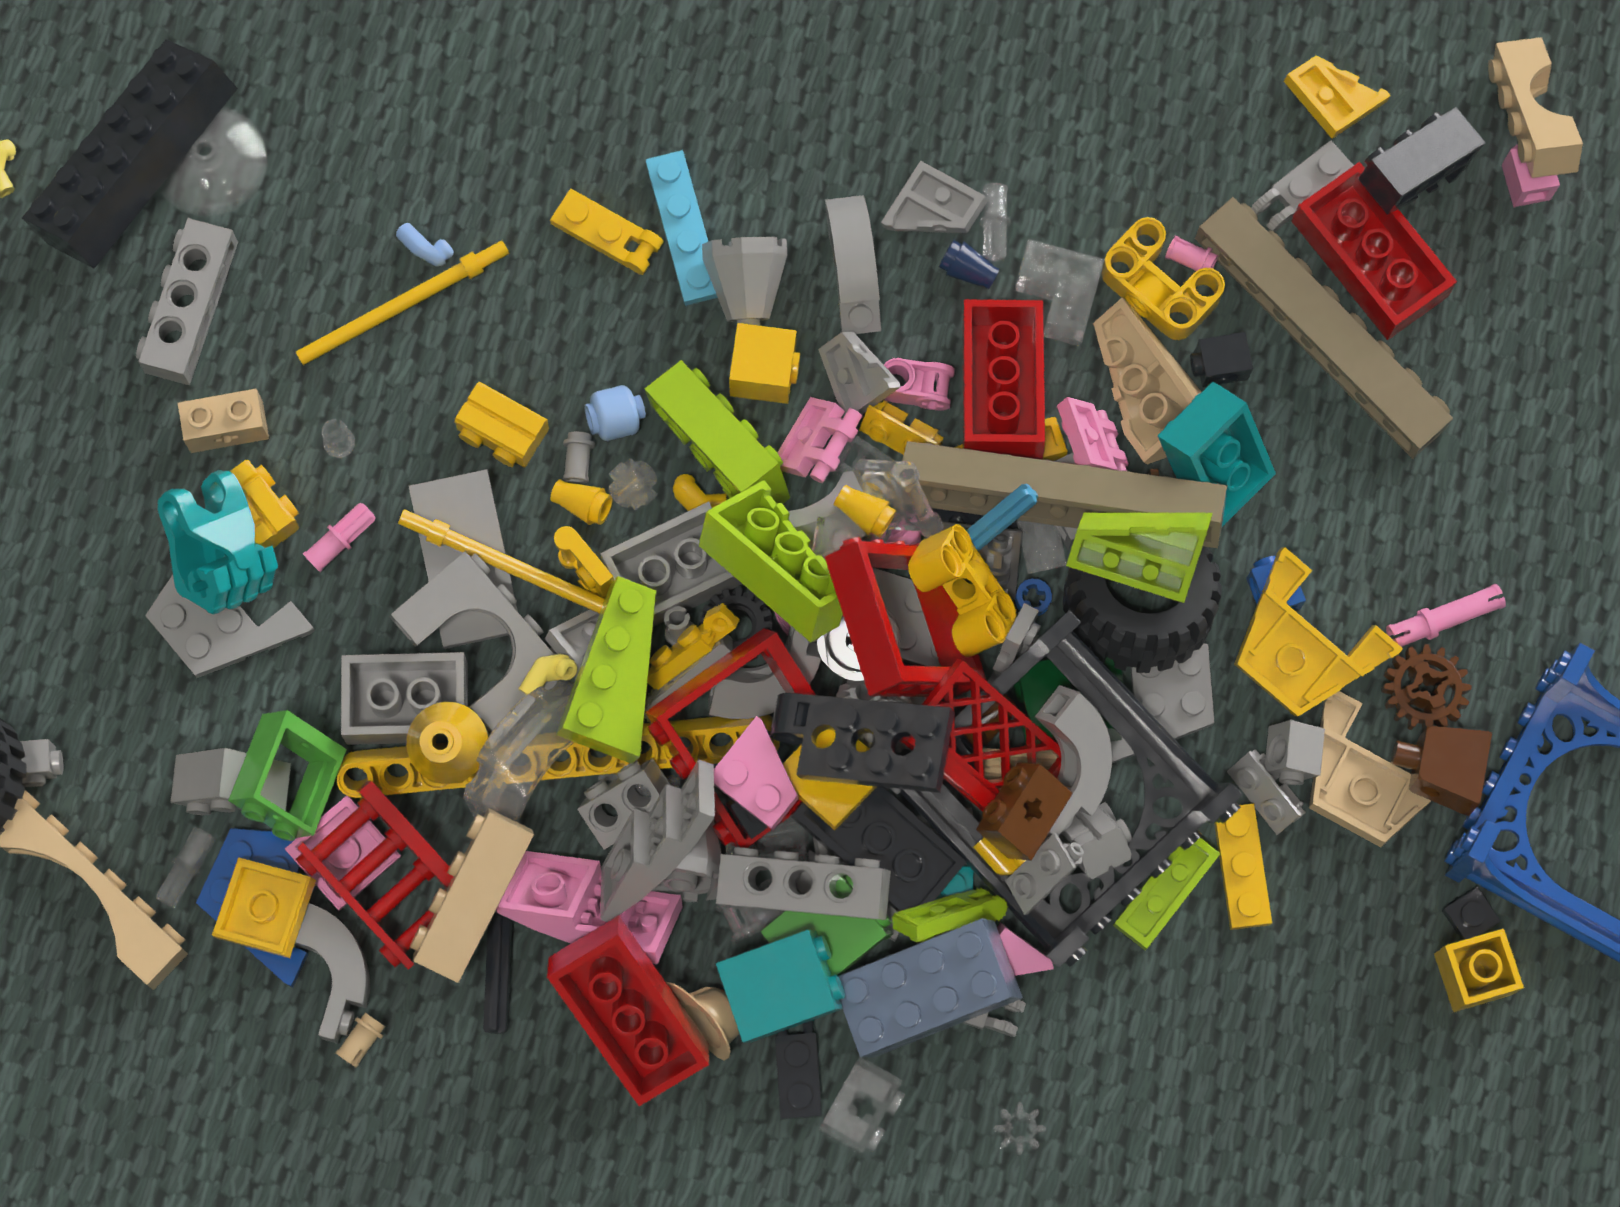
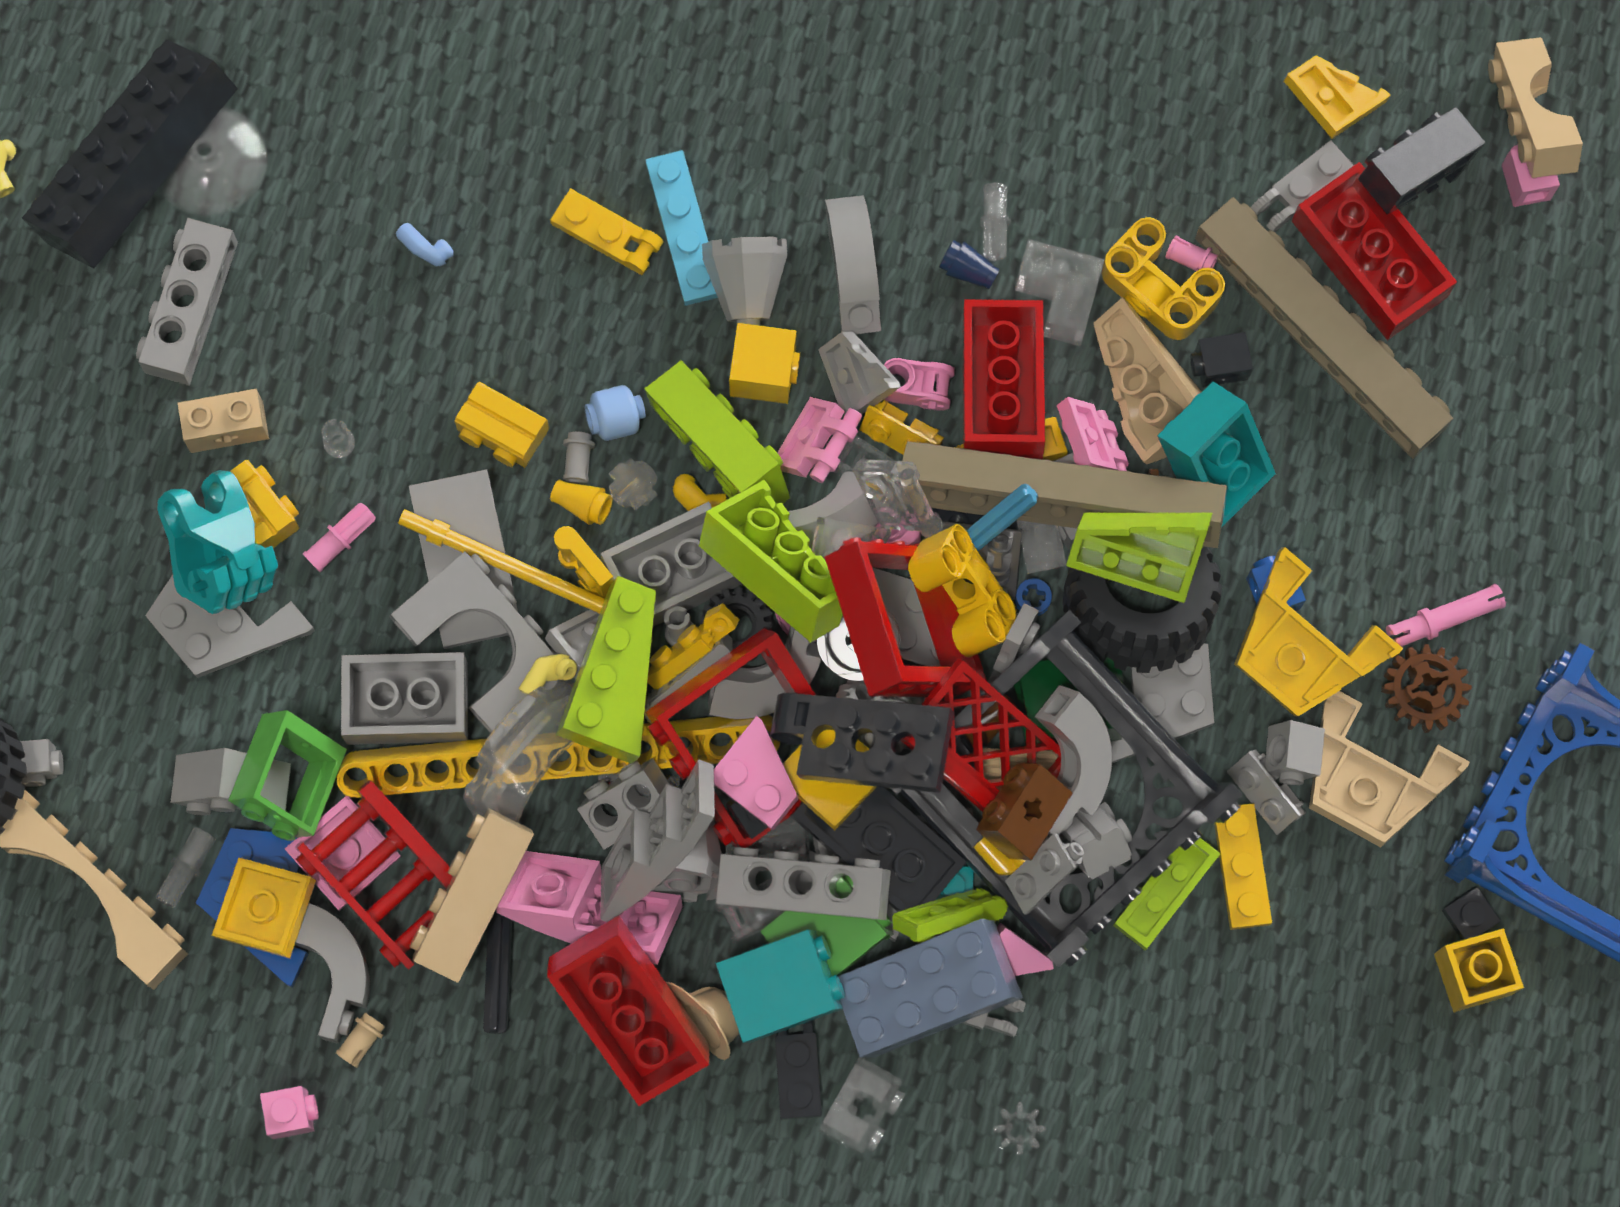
yellow bar [295,240,509,365] -> none
yellow cone [406,702,489,784] -> none
yellow cone [833,485,897,538] -> none
light grey wing [881,161,987,233] -> none
reddish brown torso [1391,726,1492,816] -> none
none -> bright pink brick [260,1086,318,1139]

